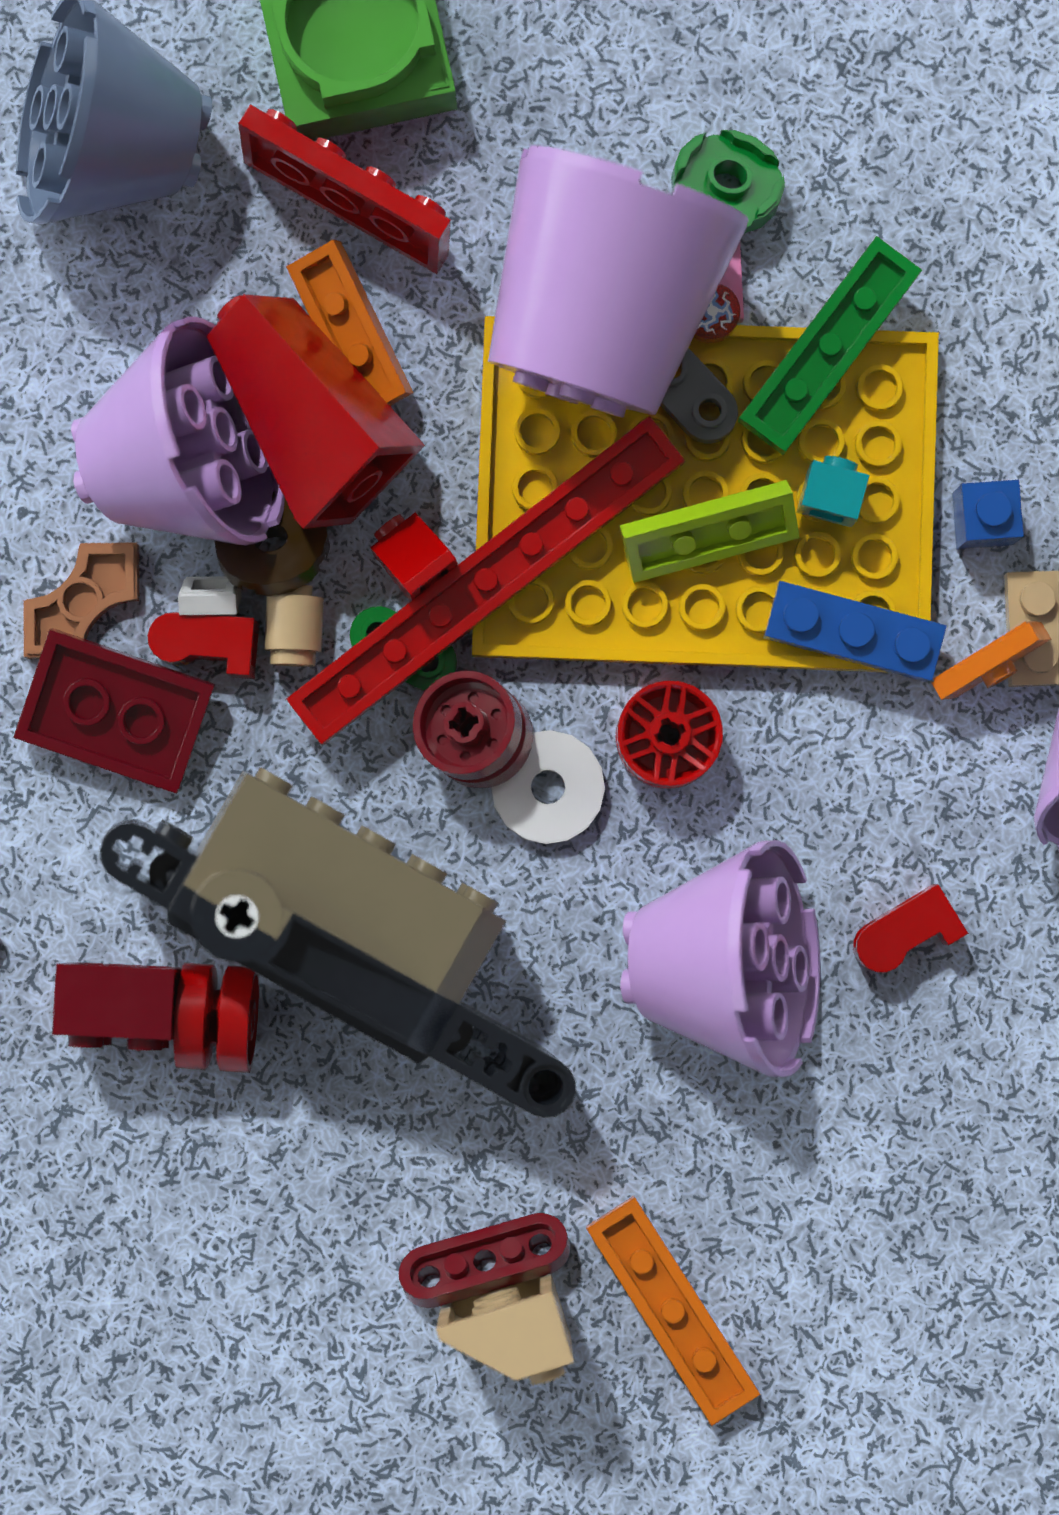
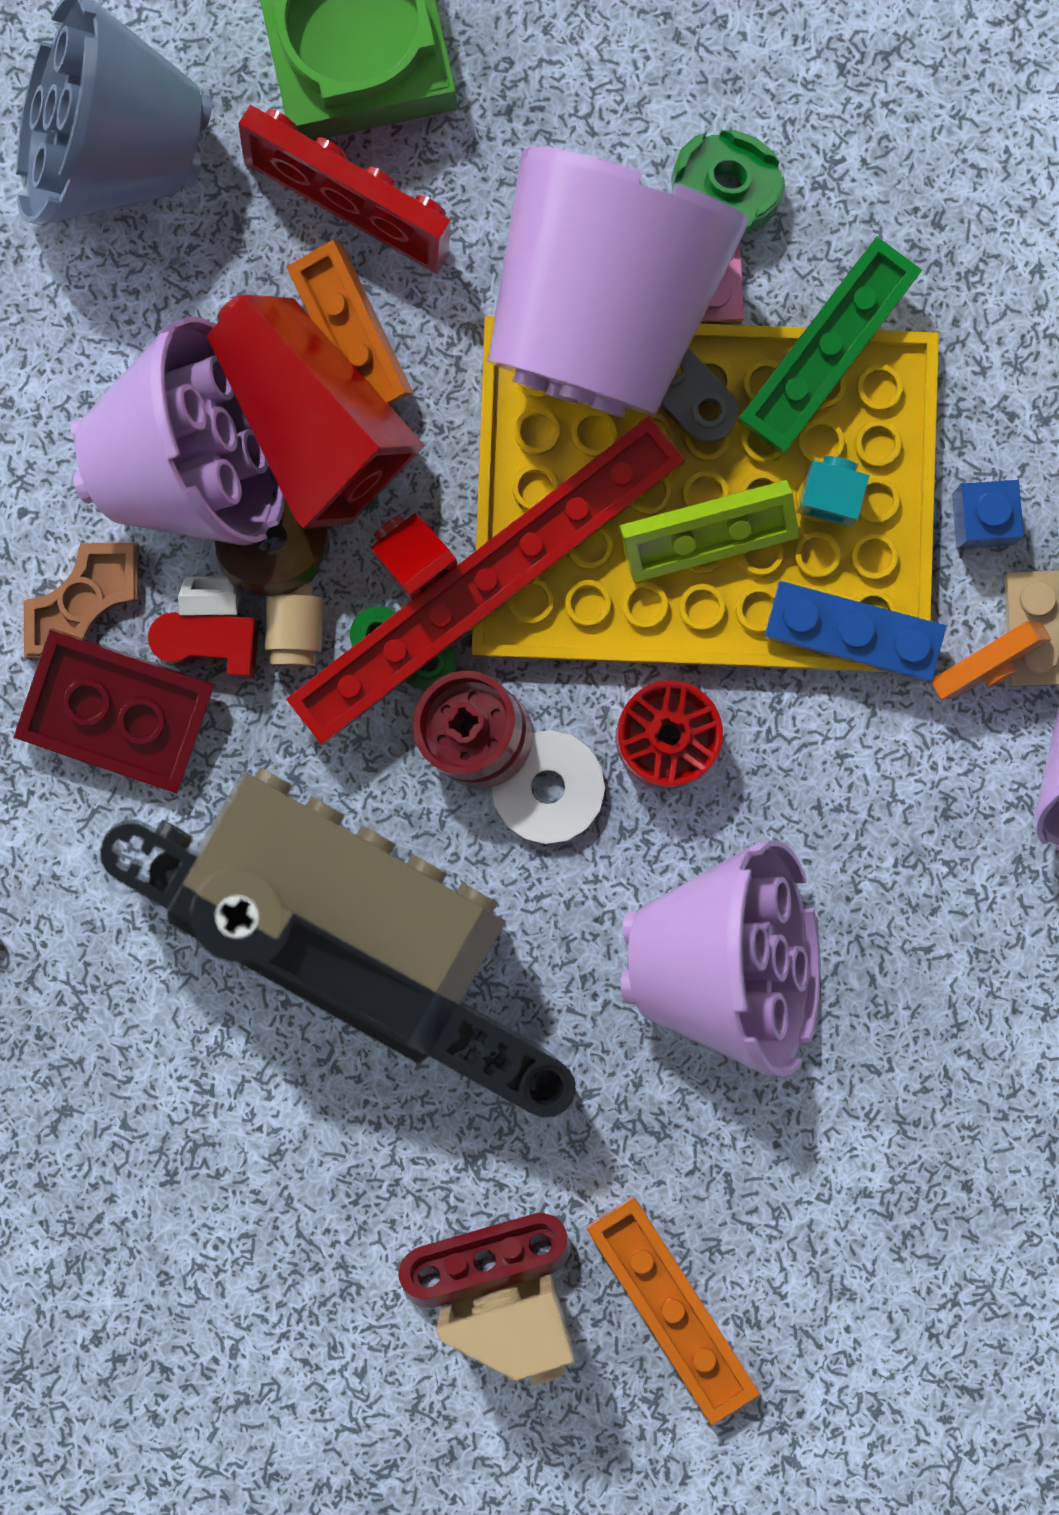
dark red brick [52,962,182,1051] -> none
red wheel [173,963,260,1073] -> none
clear red tile [694,284,740,343] -> none
red leg [853,884,969,972] -> none

